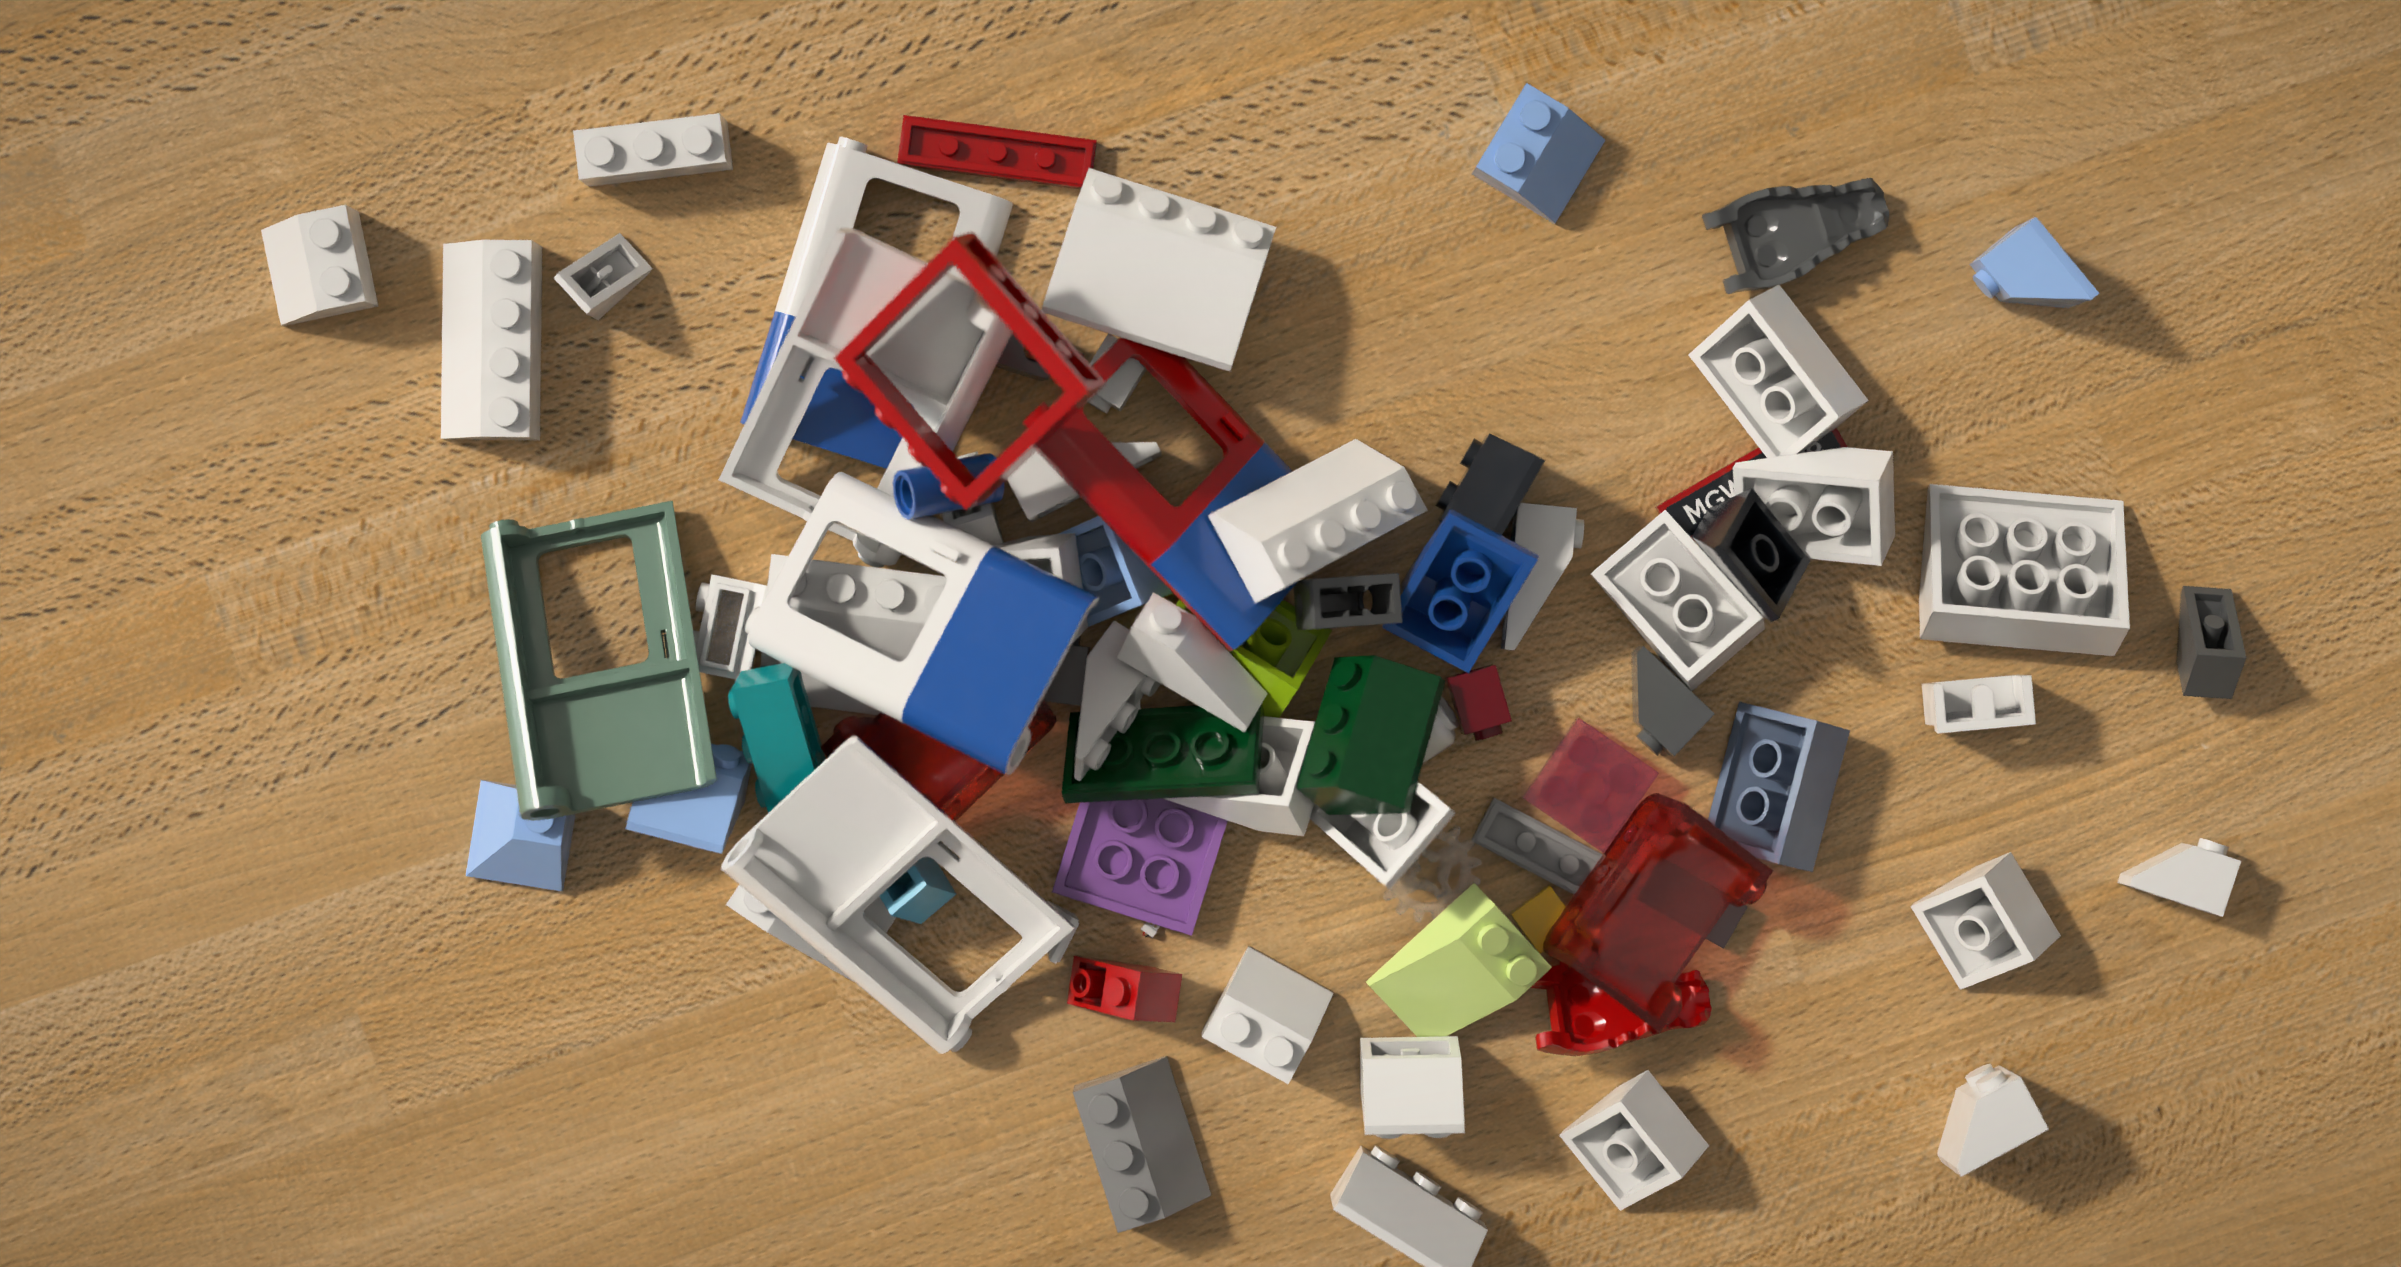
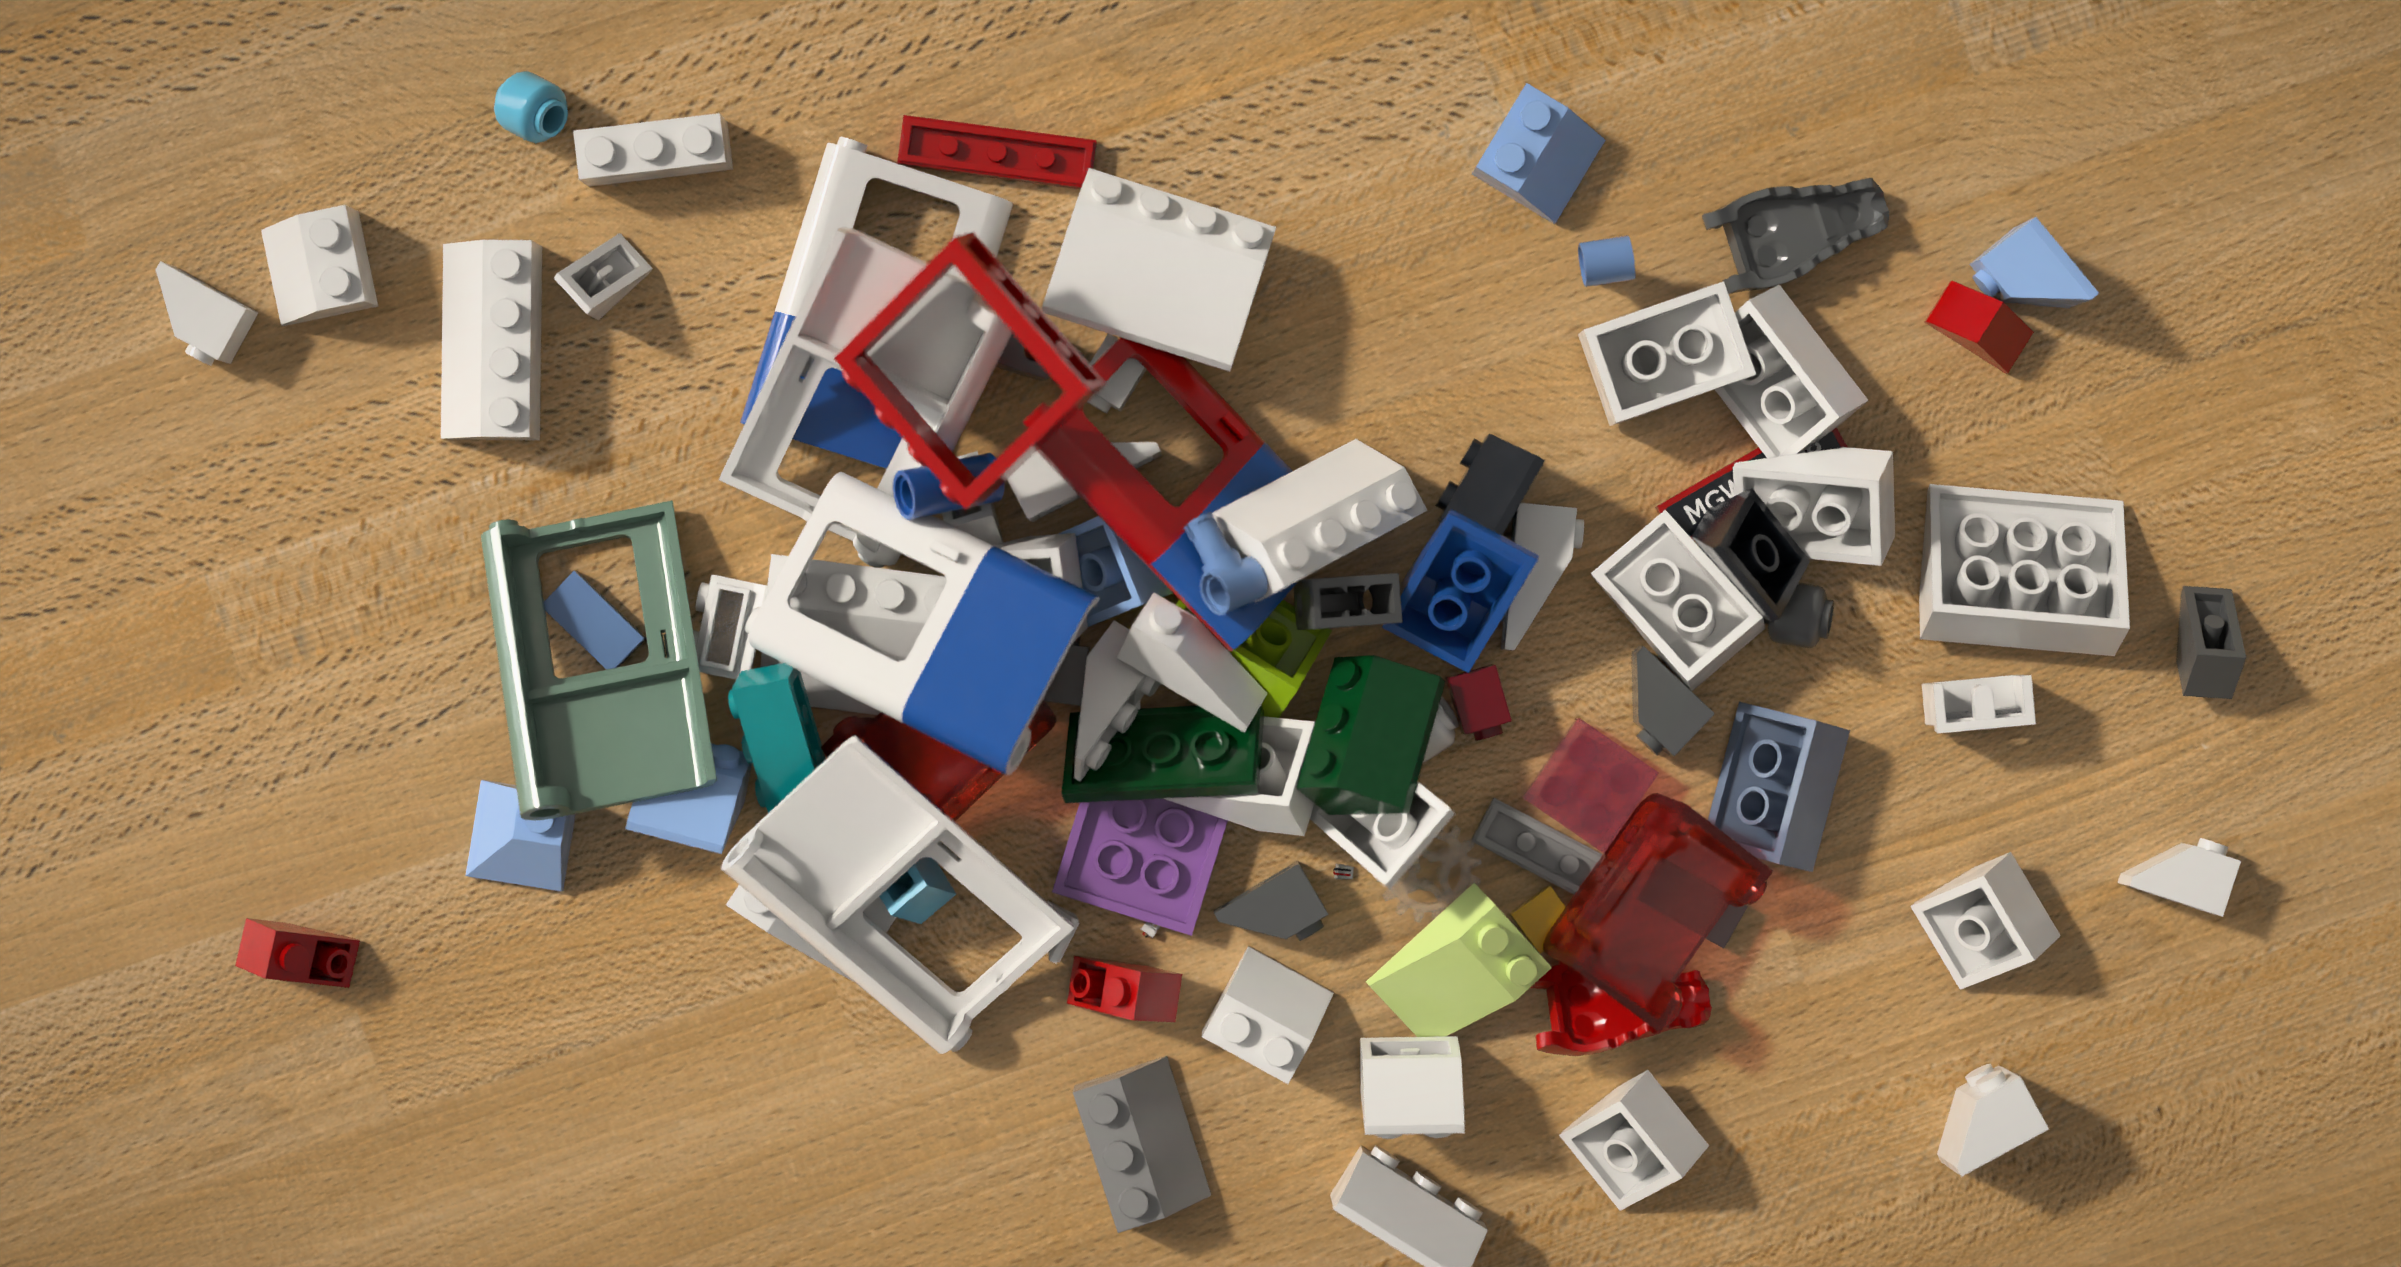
none -> white slope [156,261,258,366]
none -> red slope [235,918,360,988]
none -> medium azure head [494,71,568,143]
none -> medium blue tile [544,571,647,670]
none -> medium blue pin [1184,512,1268,615]
none -> dark grey slope [1214,861,1329,941]
none -> light grey piece [1333,864,1354,879]
none -> medium blue pin [1578,235,1635,287]
none -> white slope [1578,281,1756,426]
none -> dark grey head [1762,582,1834,648]
none -> red slope [1924,280,2034,374]

